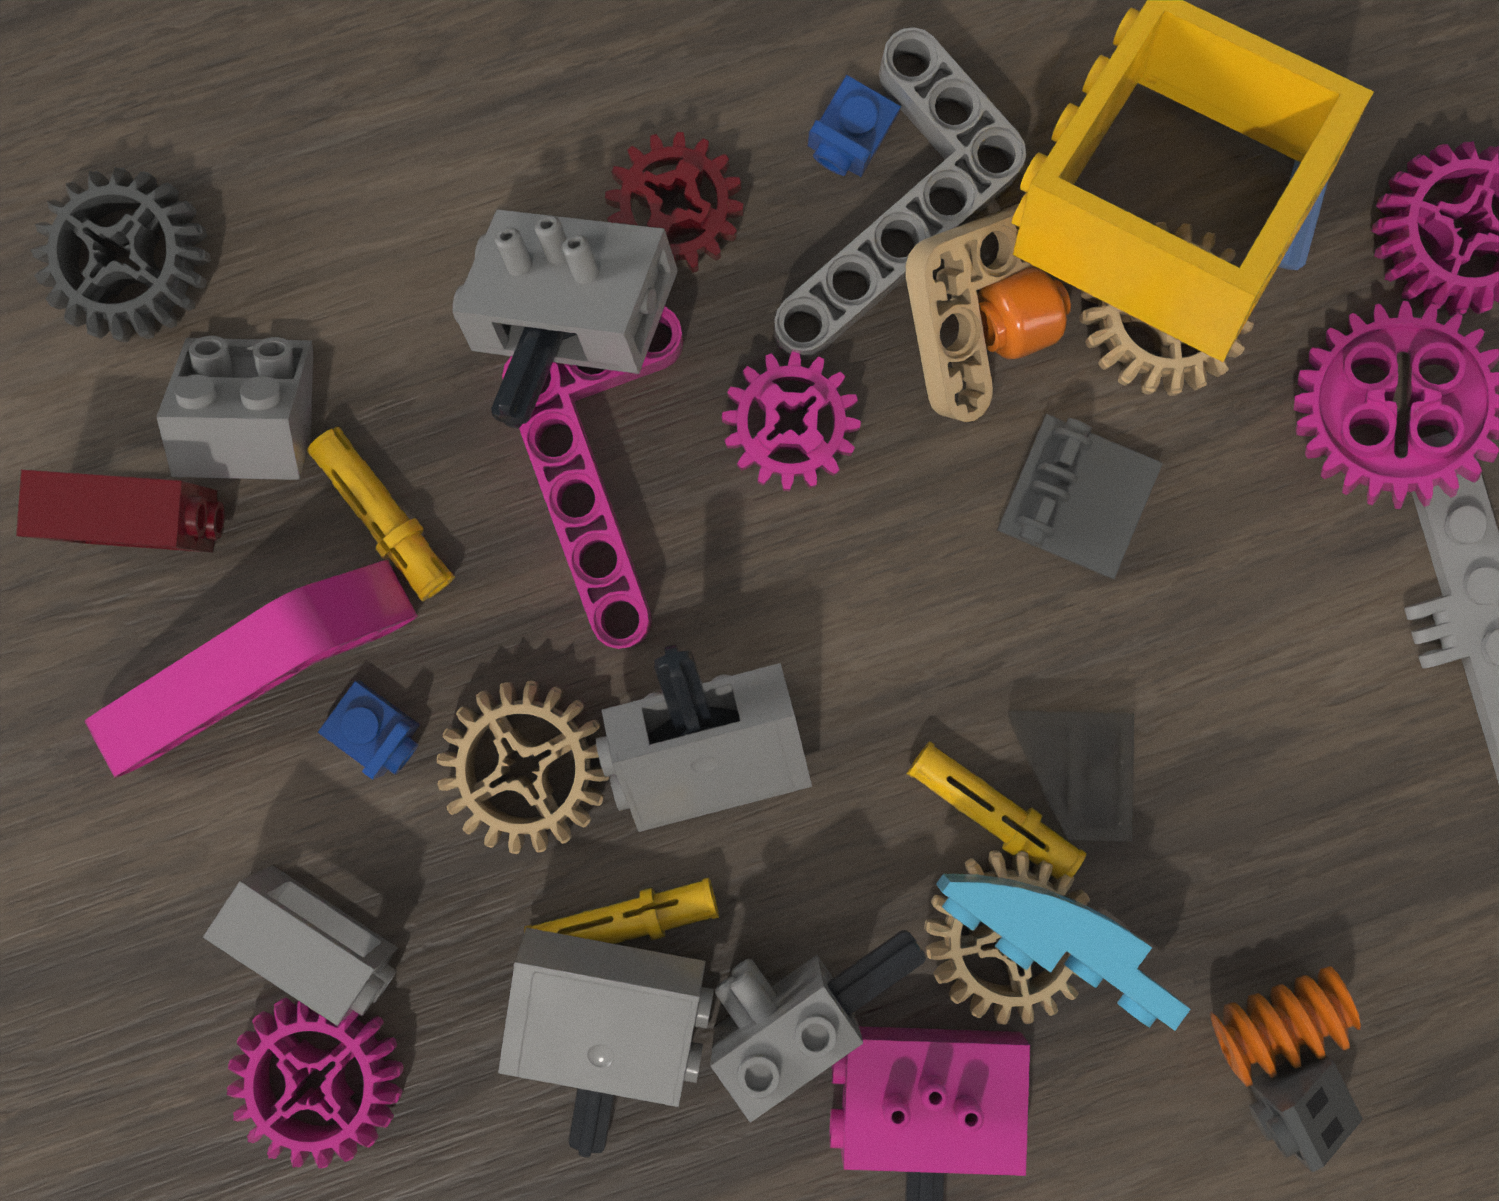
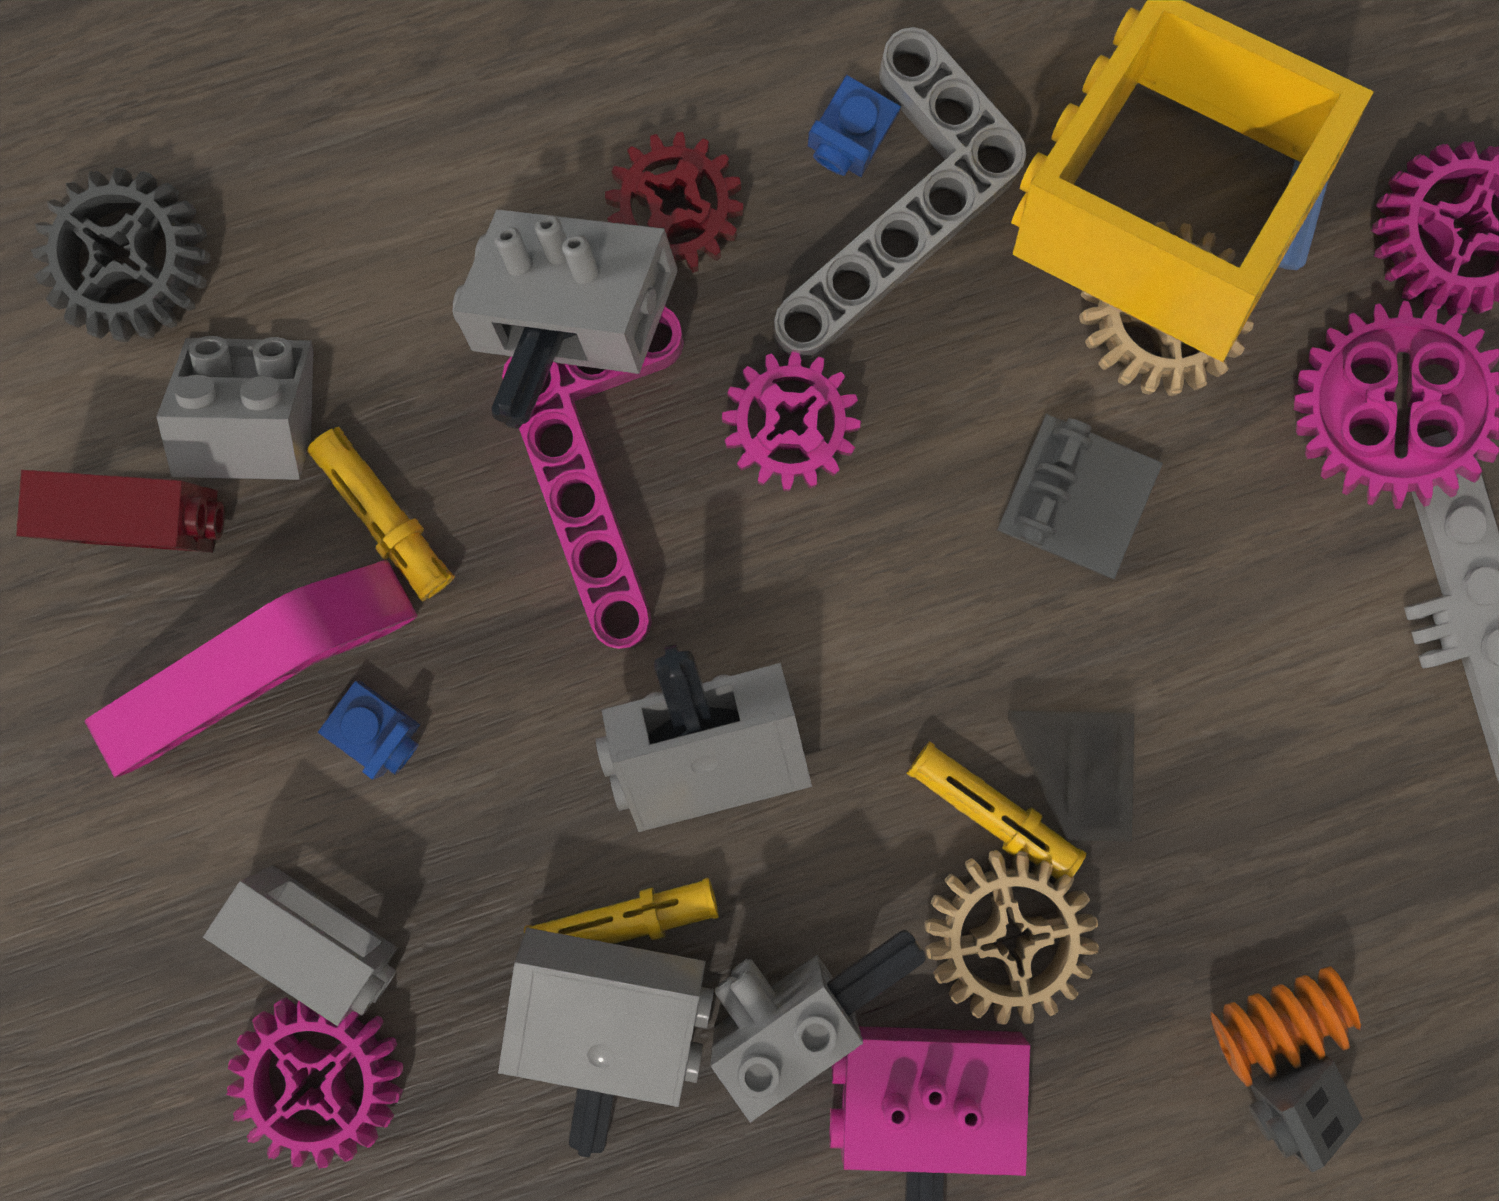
tan gear [437,680,610,854] -> none
tan beam [905,204,1035,422] -> none
medium azure slope [936,874,1191,1031] -> none
orange head [977,266,1071,360] -> none

